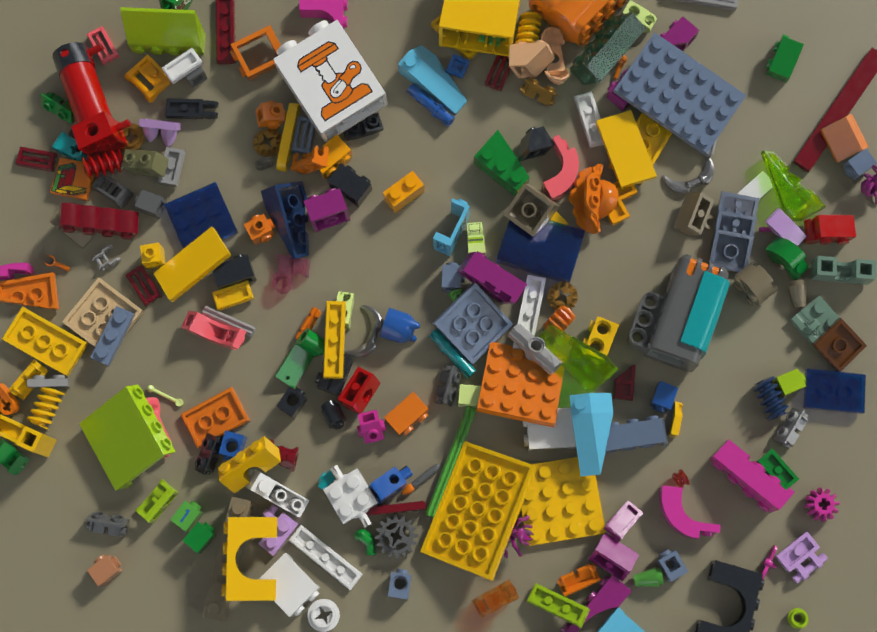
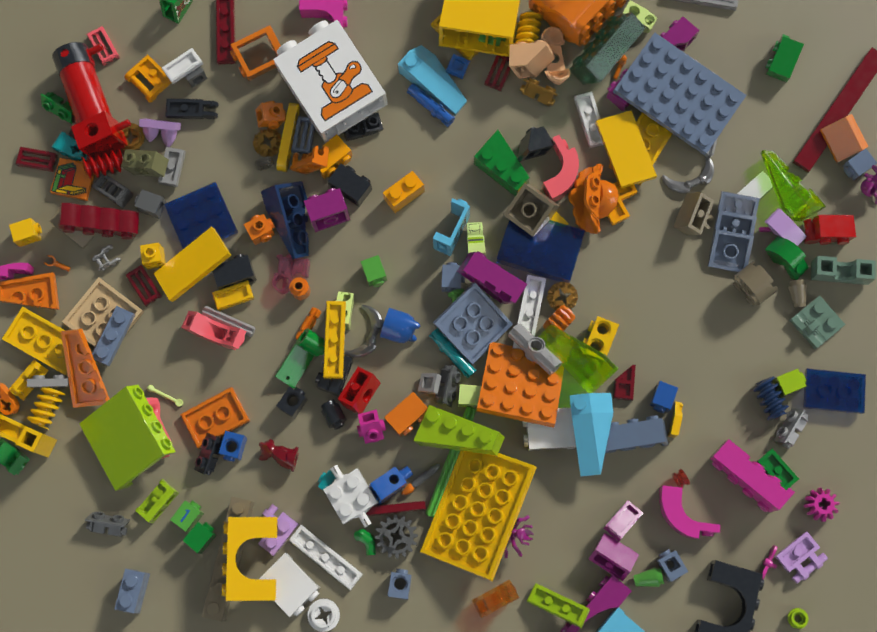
nougat brick [87,554,123,586] -> none
lime slope [120,7,206,56] -> none
yellow arch [218,436,281,494] -> none
white slope [245,469,310,518] -> none
yellow plate [521,457,606,546] -> none
orange hinge [557,563,601,597] -> none
dark grey piece [627,254,730,372] -> none
reddish brown tile [811,318,867,373] -> none
none -> yellow brick [9,218,42,247]
none -> orange wing [61,329,110,408]
none -> sand blue brick [114,569,150,614]
none -> orange brick [289,277,311,300]
none -> bright green brick [361,255,387,287]
none -> lime wedge [413,405,505,455]
none -> light grey plate [418,373,442,394]

